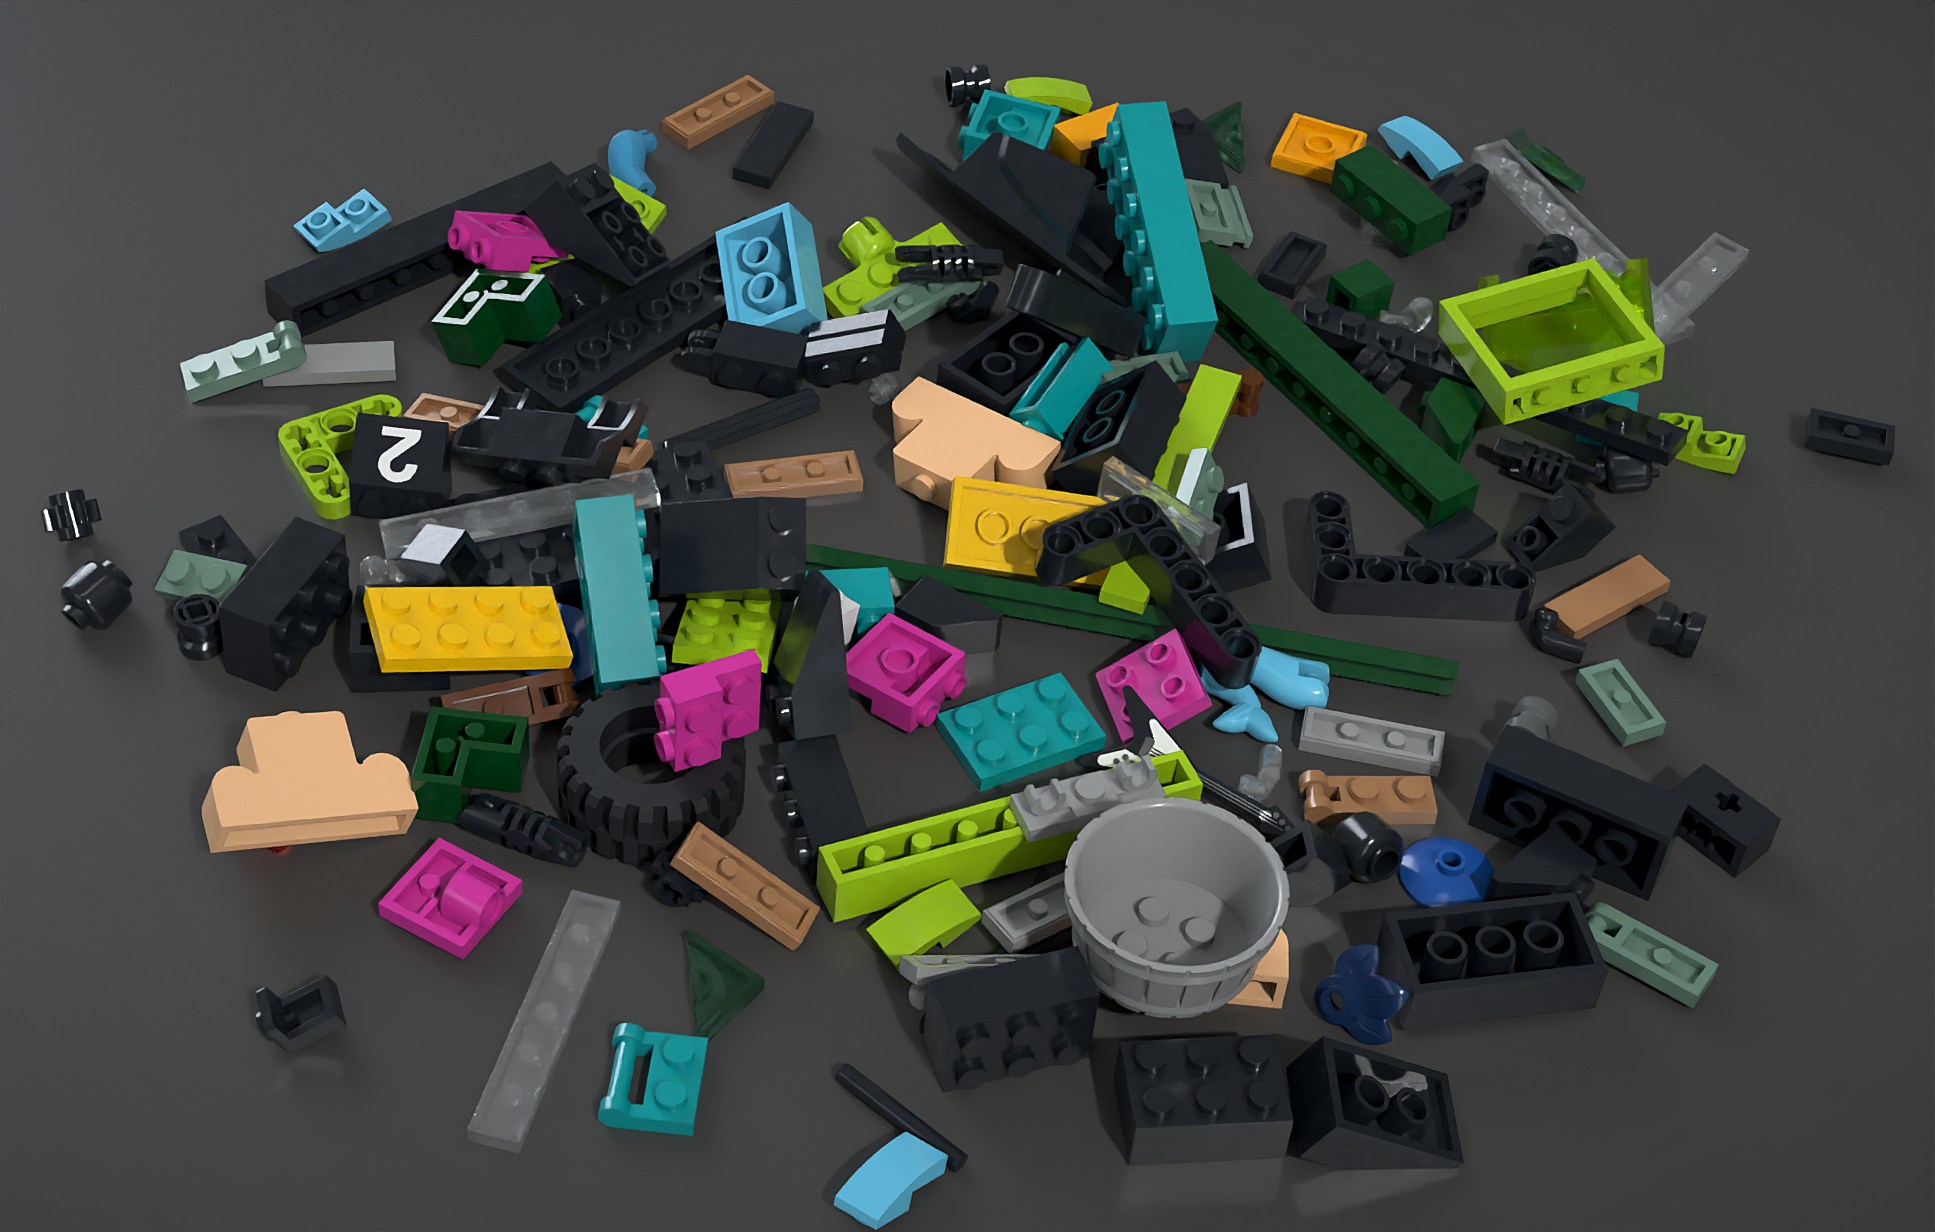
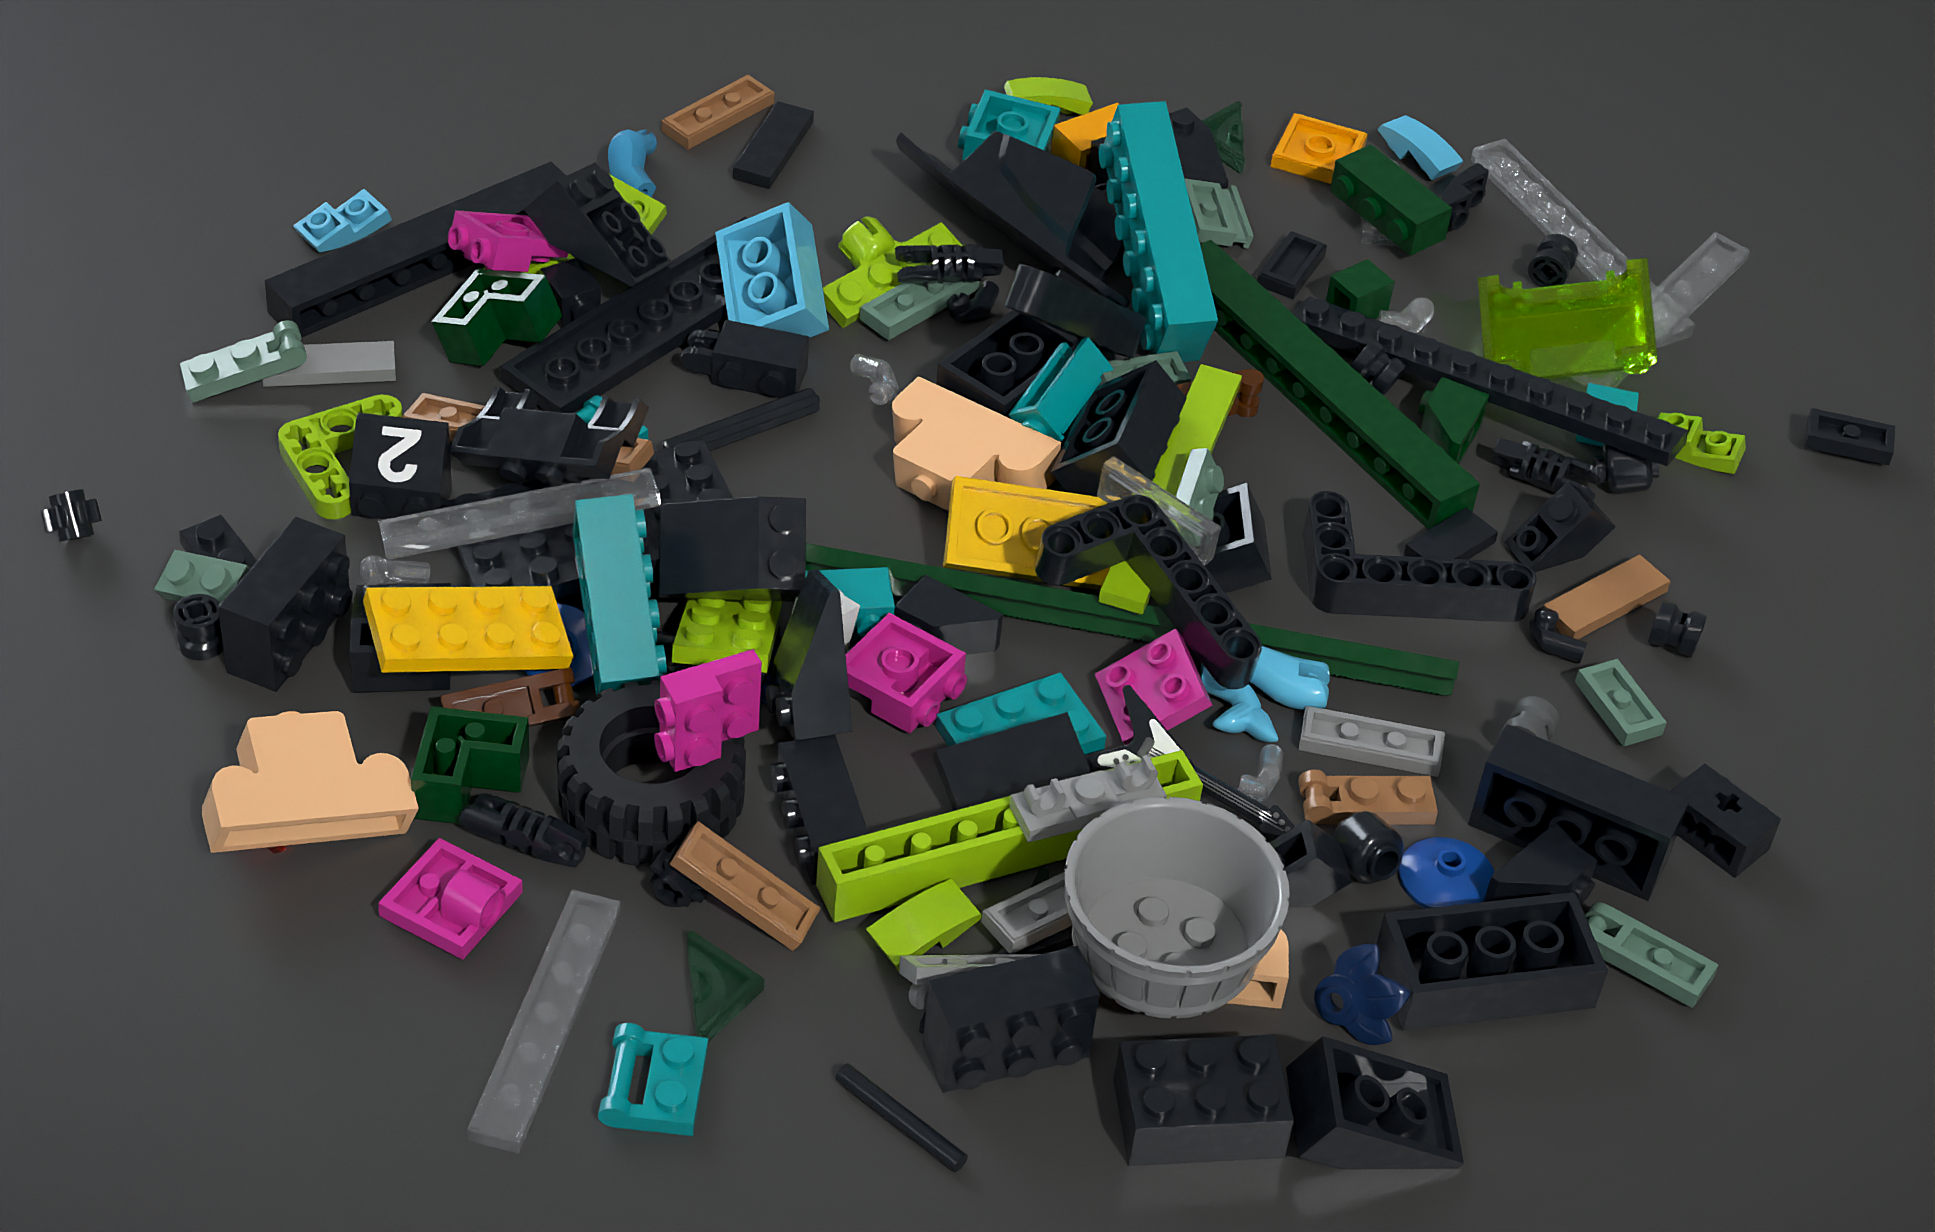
black head [60,560,133,630] -> none
black bracket [256,975,347,1054] -> none
black brick [400,524,488,587] -> none
medium nougat tile [724,450,863,498] -> none
black brick [804,309,906,385] -> none
medium azure slope [834,1132,948,1230] -> none
black wheel [945,64,991,106] -> none
lime window [1438,258,1665,425] -> none
clear green tile [1511,127,1586,192] -> none
none -> black tile [932,712,1091,811]

